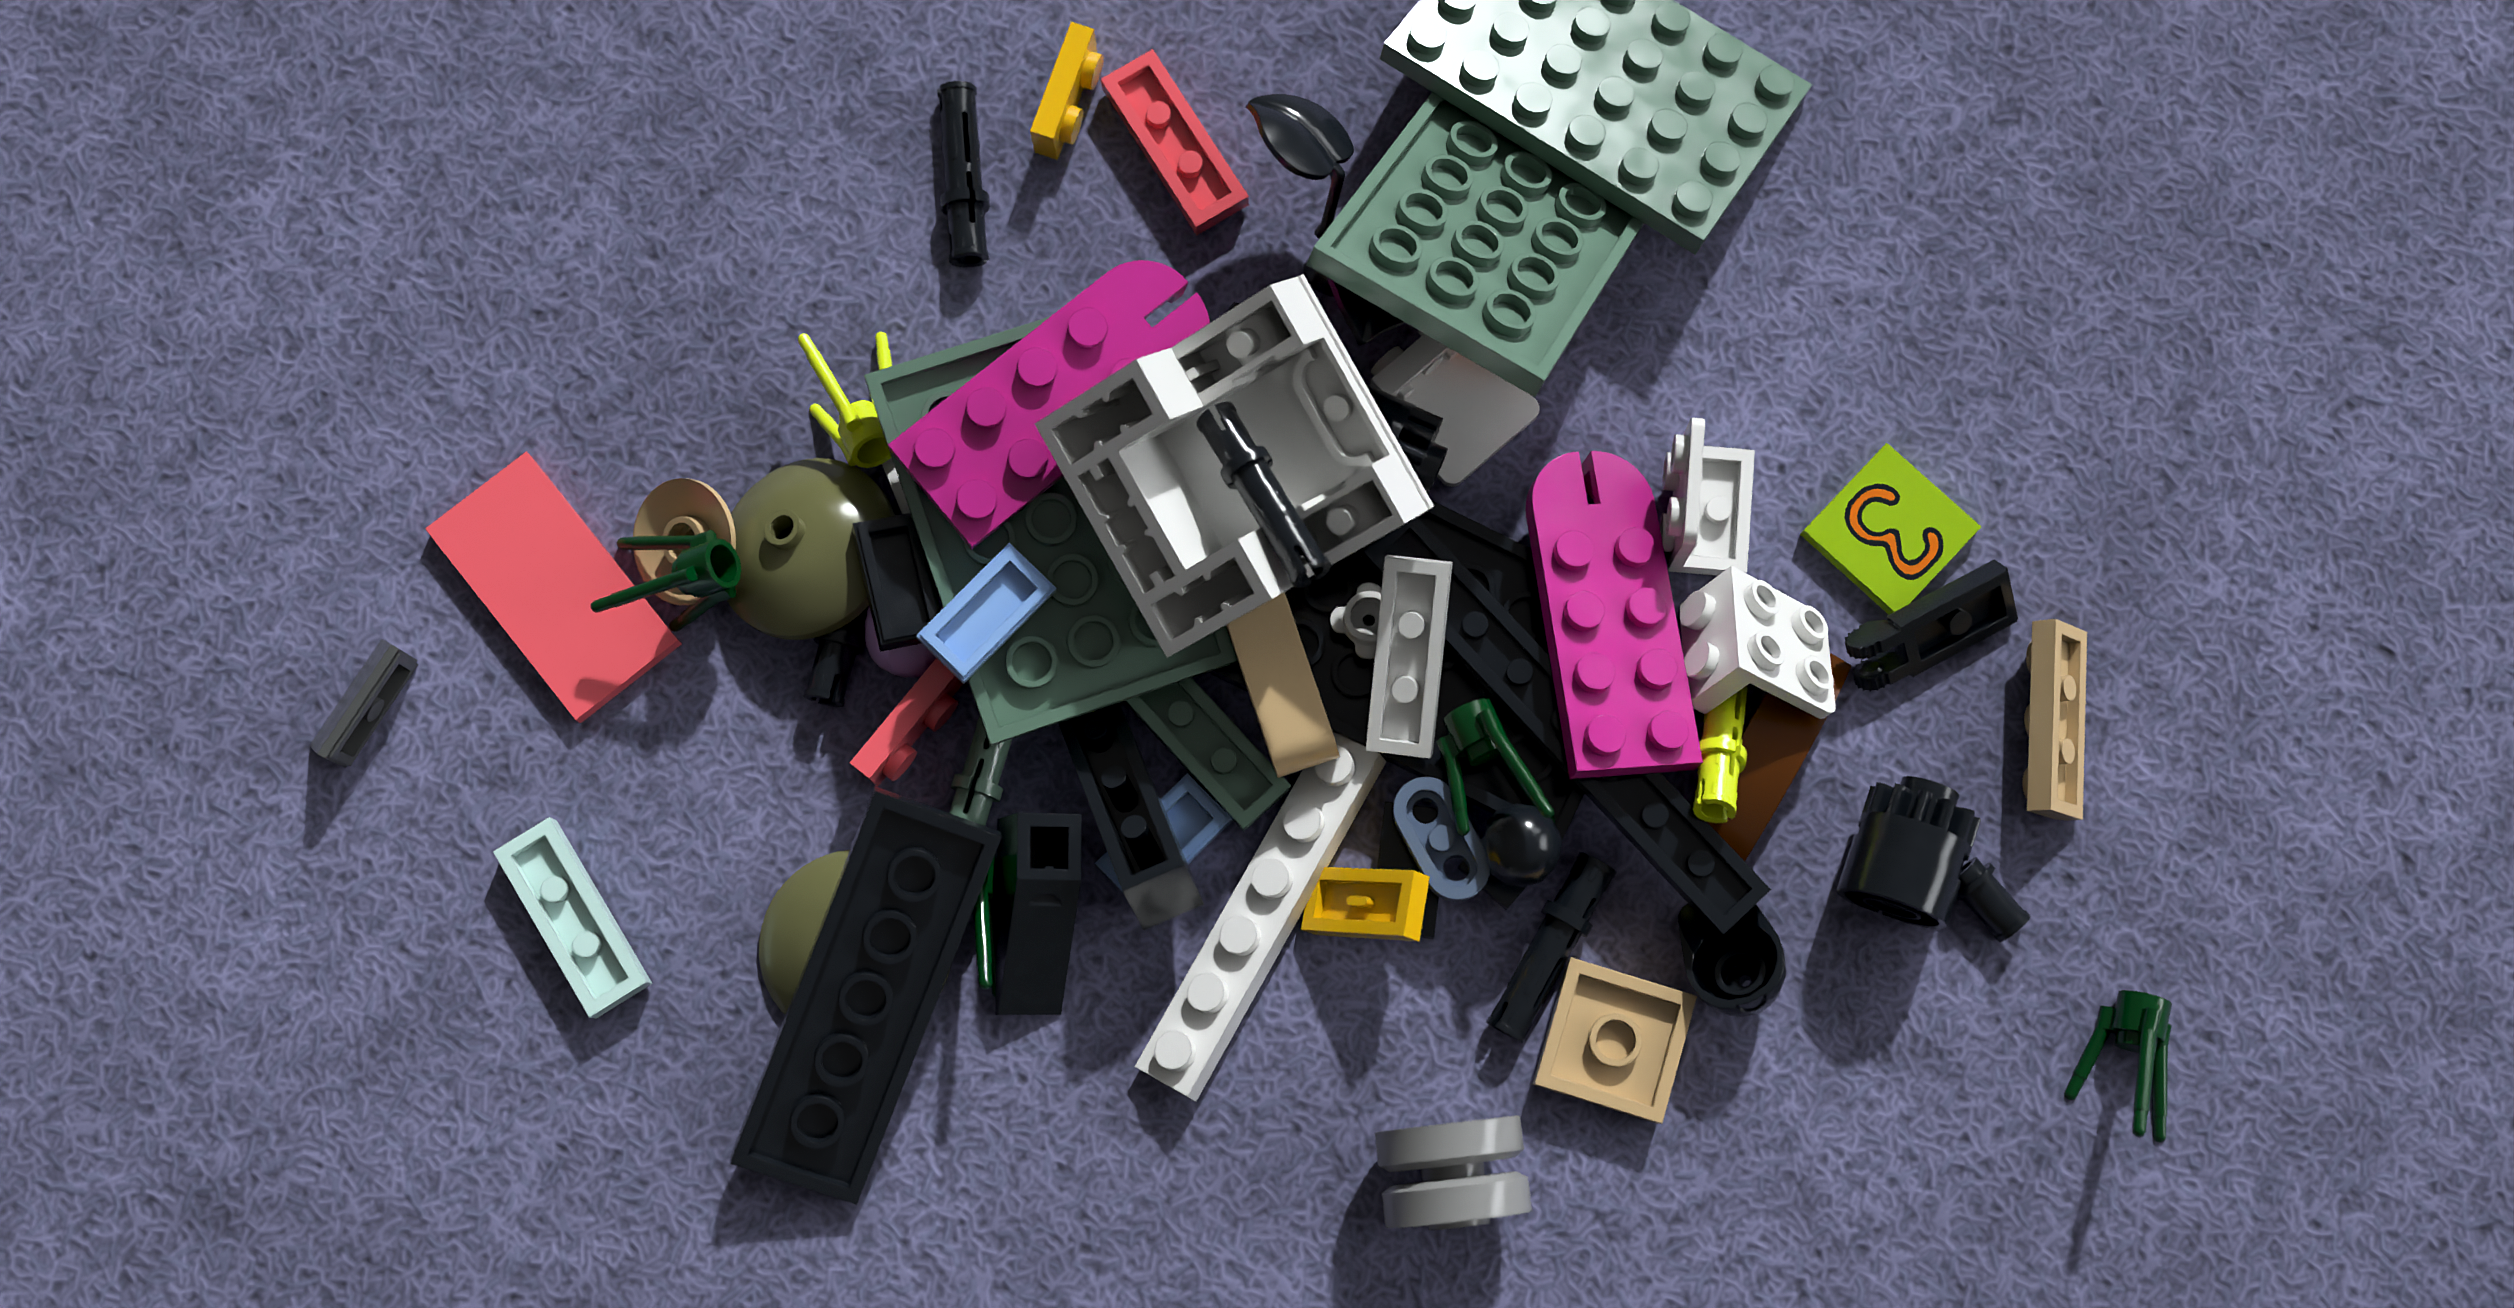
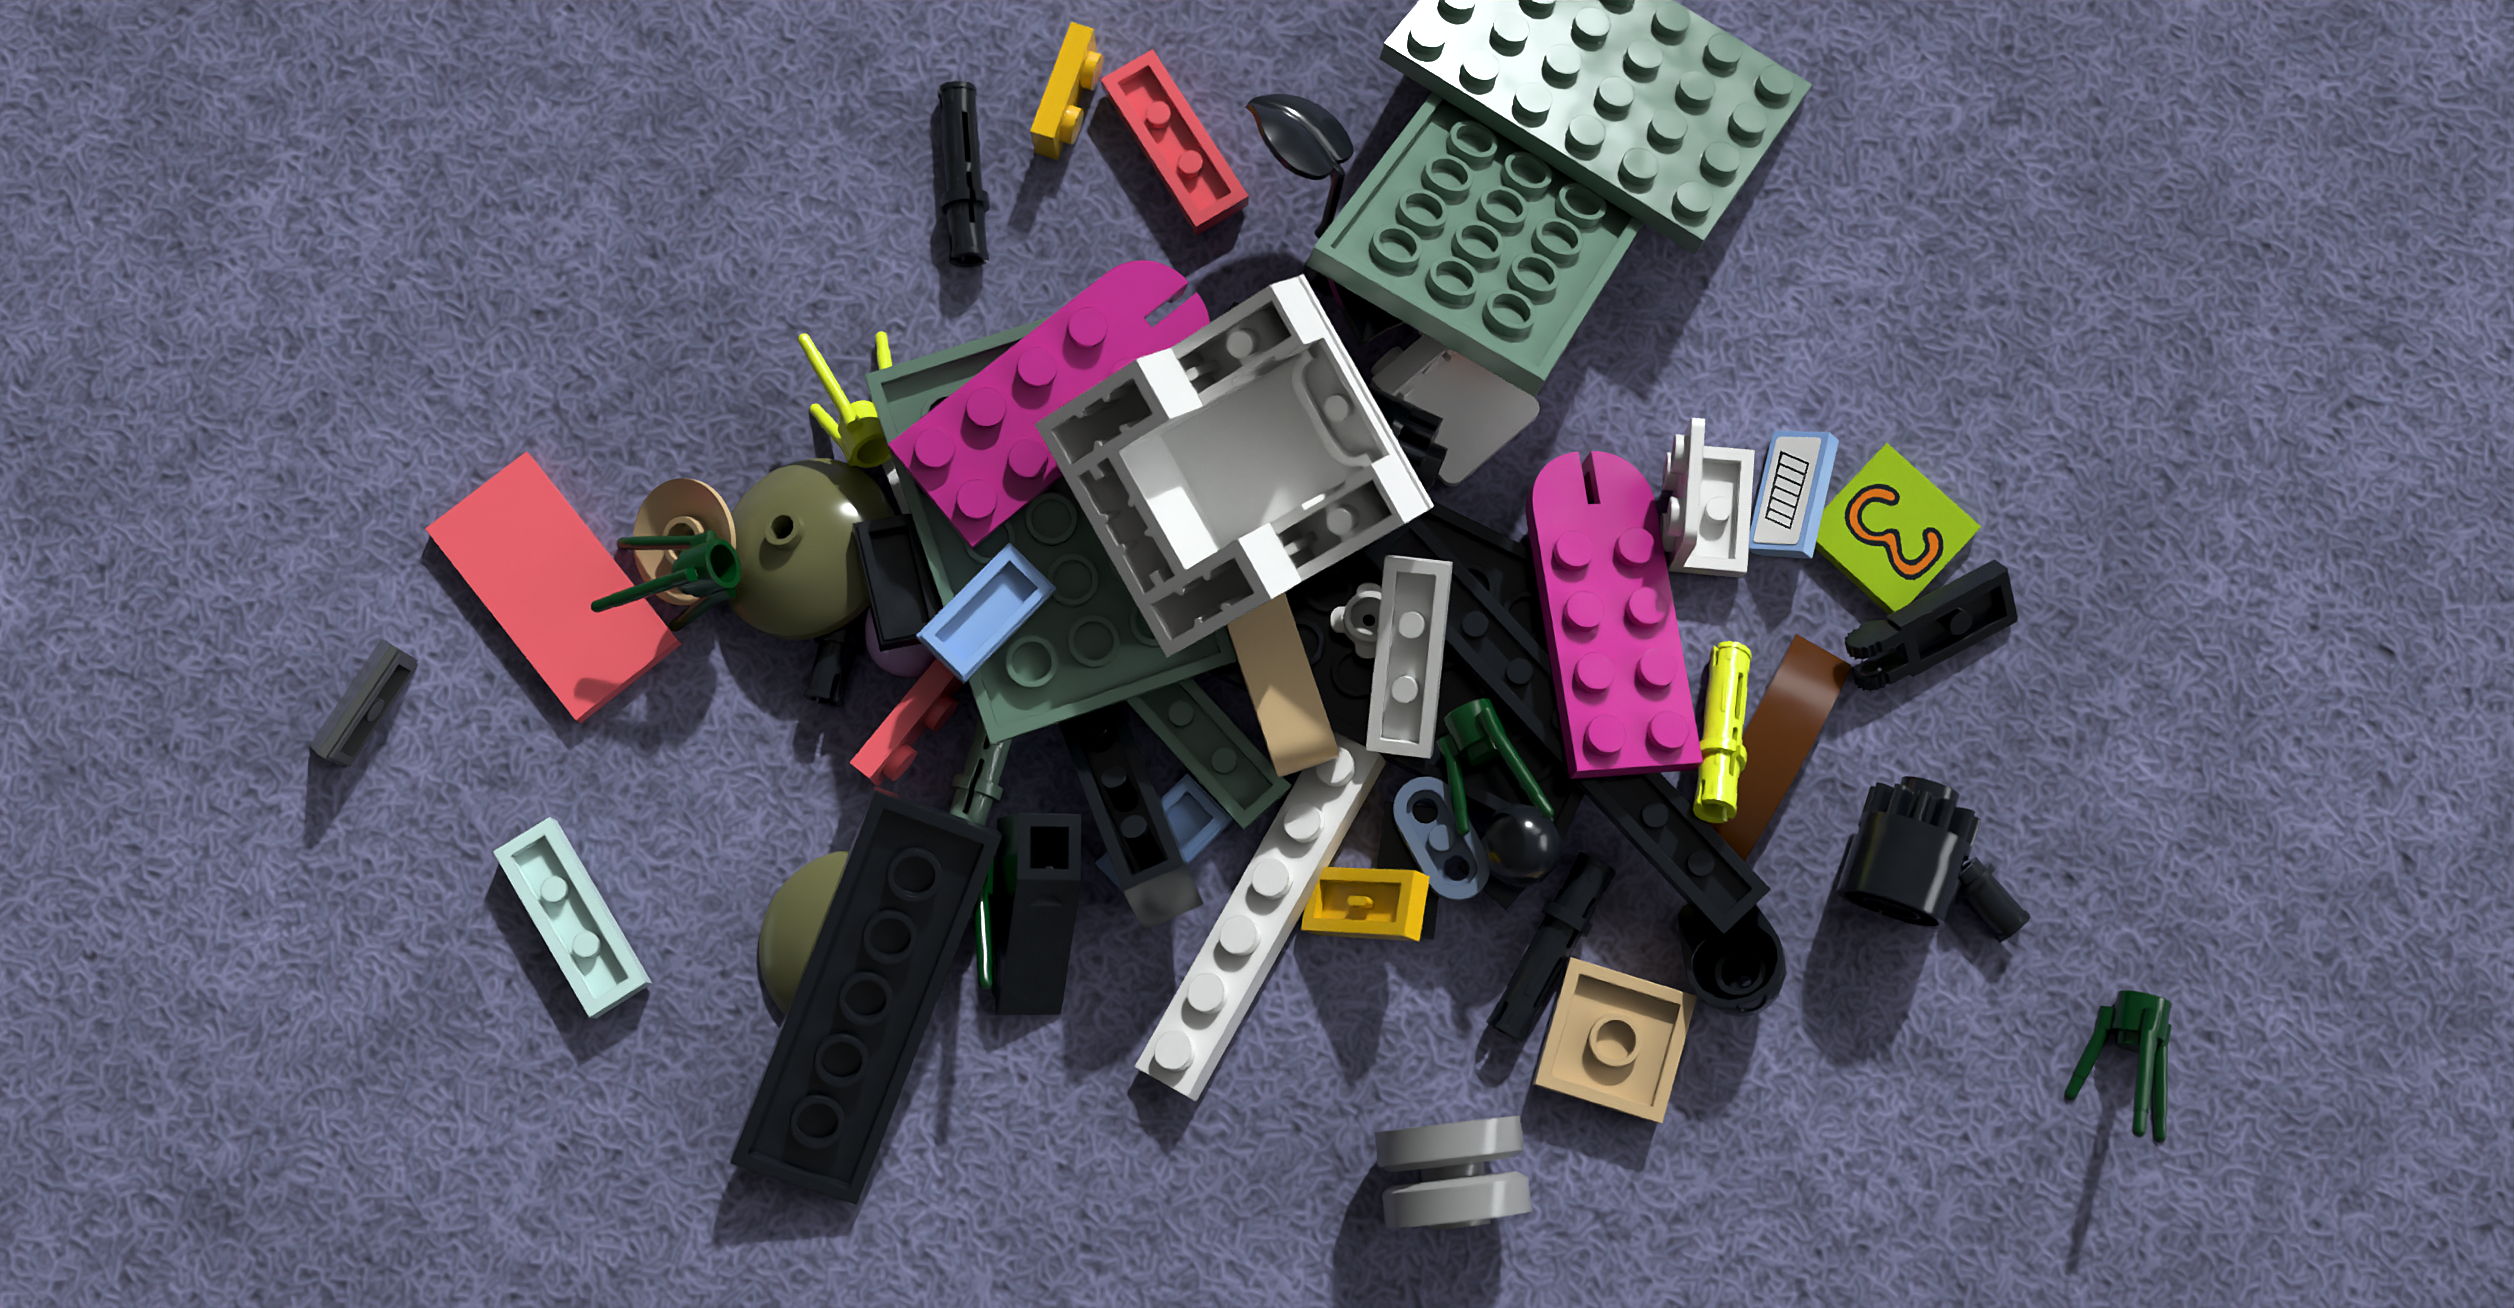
black pin [1196,402,1331,588] -> none
white bracket [1680,566,1836,719] -> none
tan plate [2023,619,2087,821] -> none
none -> tile [1749,431,1839,559]

